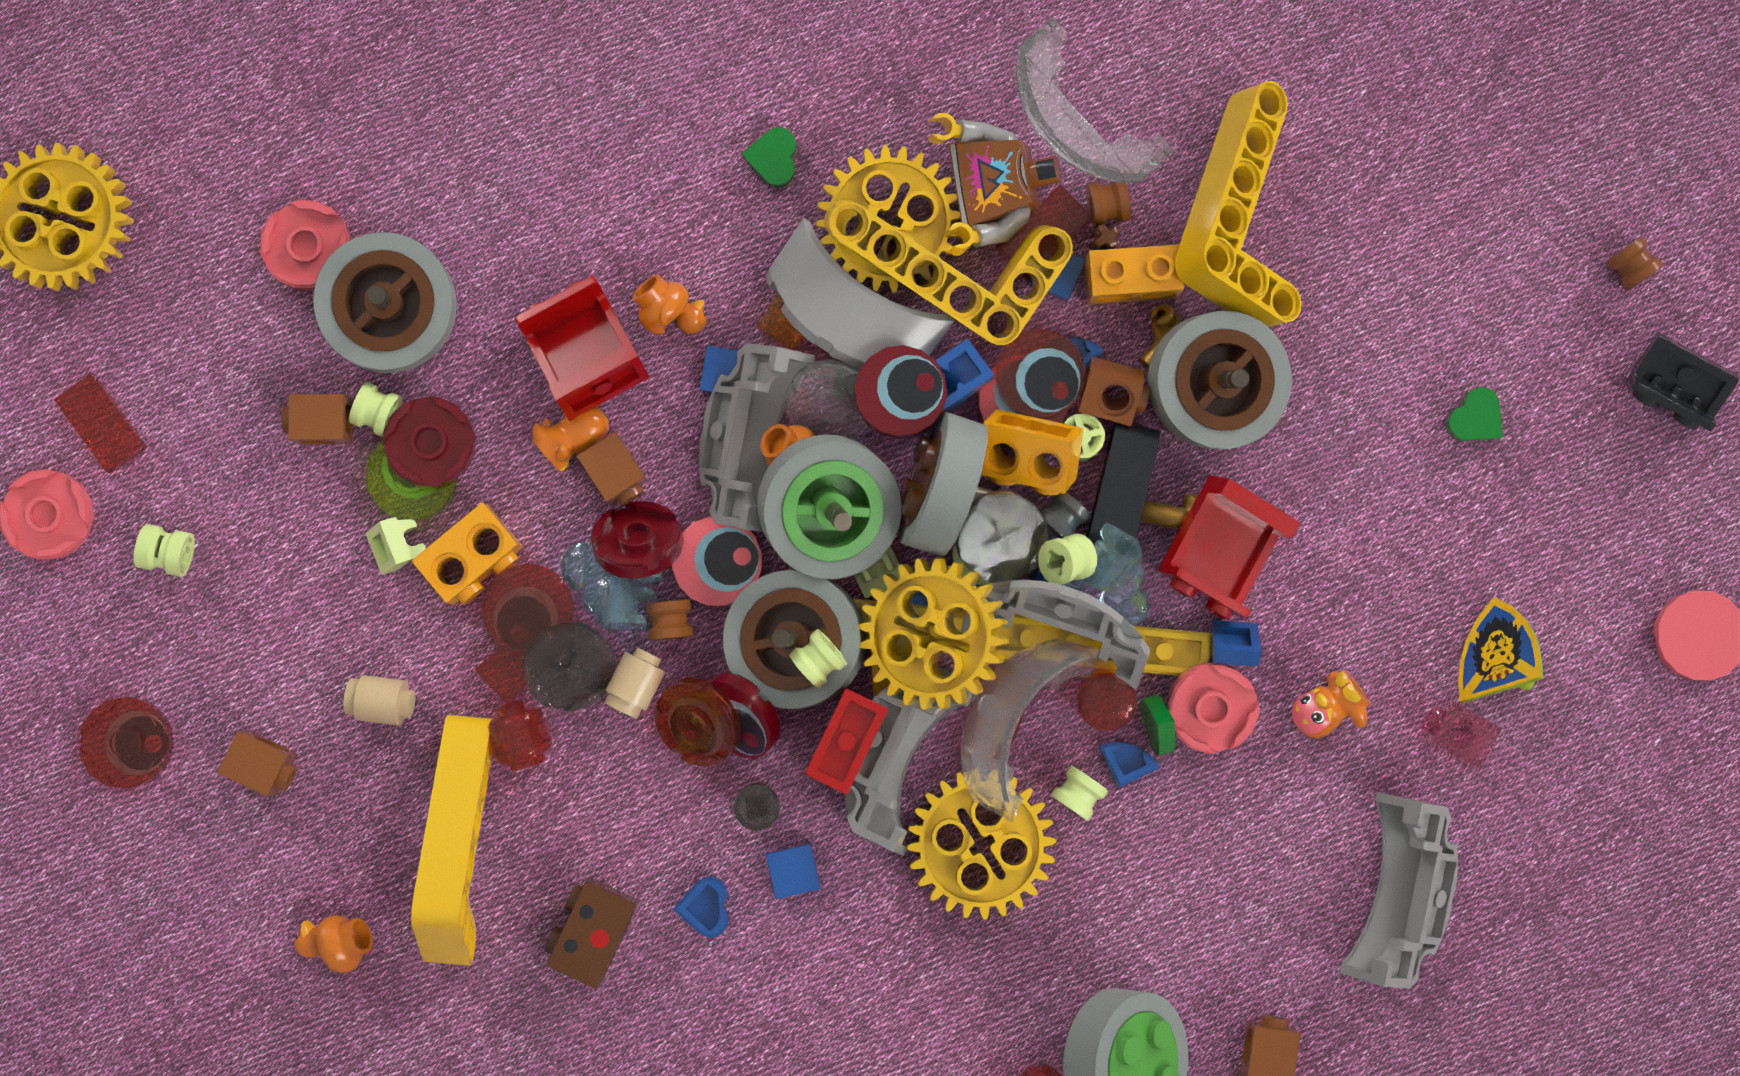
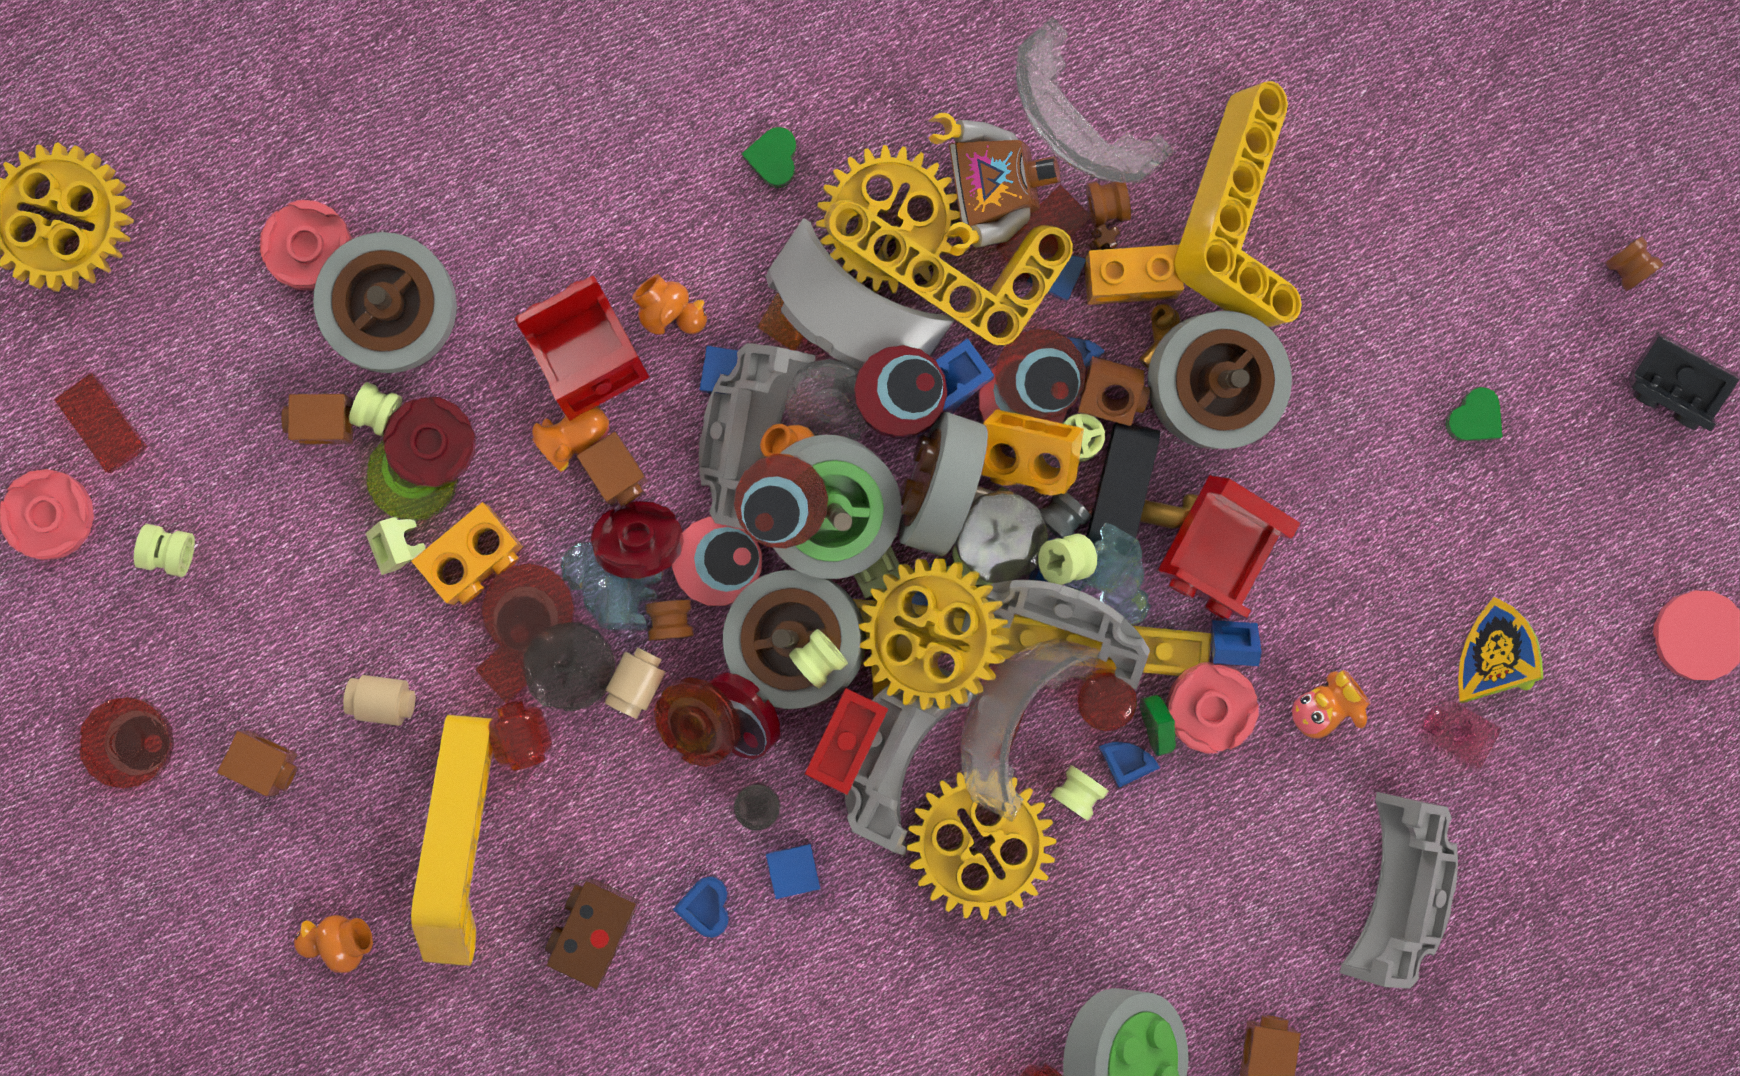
none -> tile [734,453,828,549]

